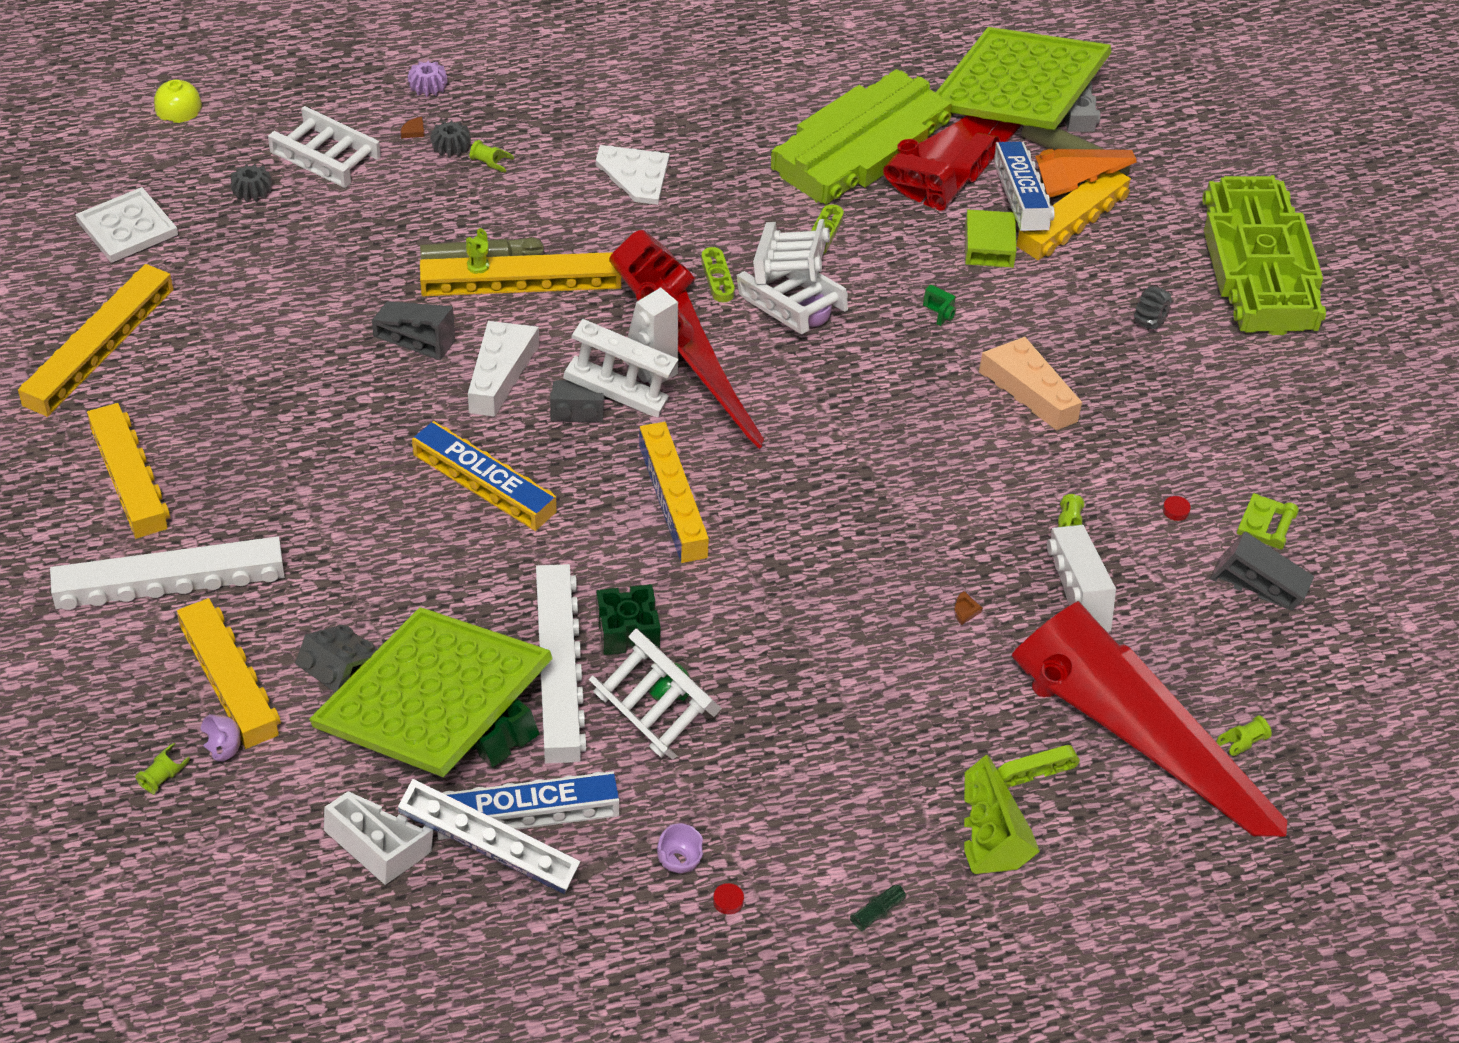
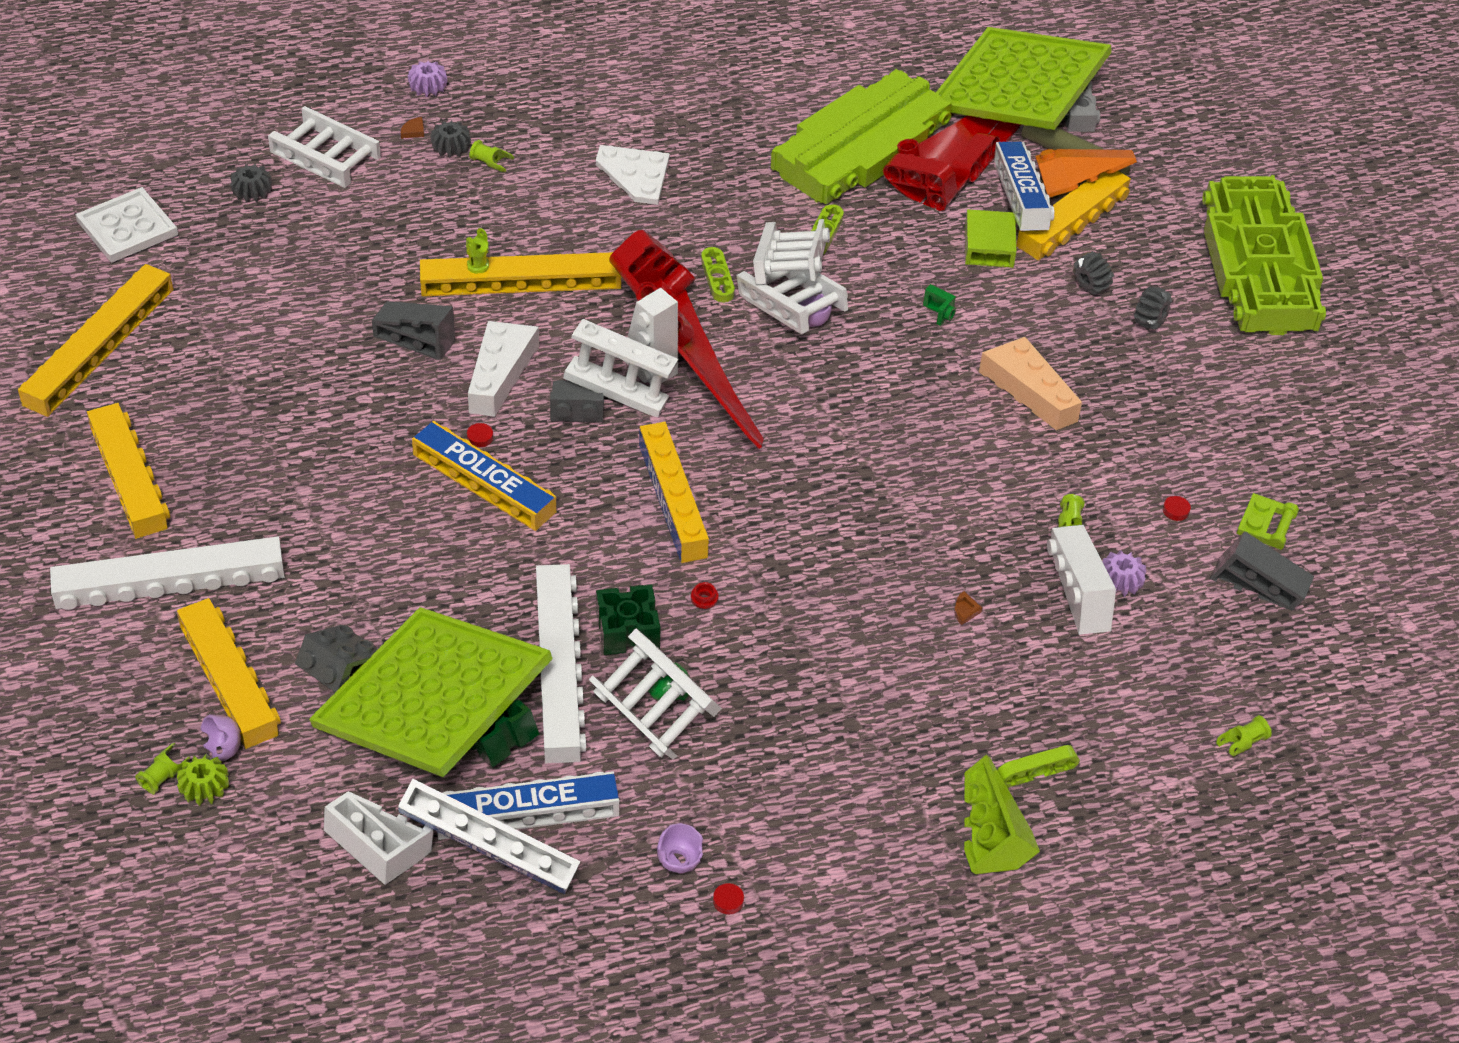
neon yellow cylinder [154,80,202,123] -> none
olive piece [420,237,544,259] -> none
clear green axle [850,884,906,932] -> none
red panel [1011,601,1287,837] -> none
none -> lime gear [177,753,229,806]
none -> red tile [467,423,493,448]
none -> red plate [691,582,719,609]
none -> dark grey gear [1073,251,1114,295]
none -> lavender gear [1102,550,1146,597]

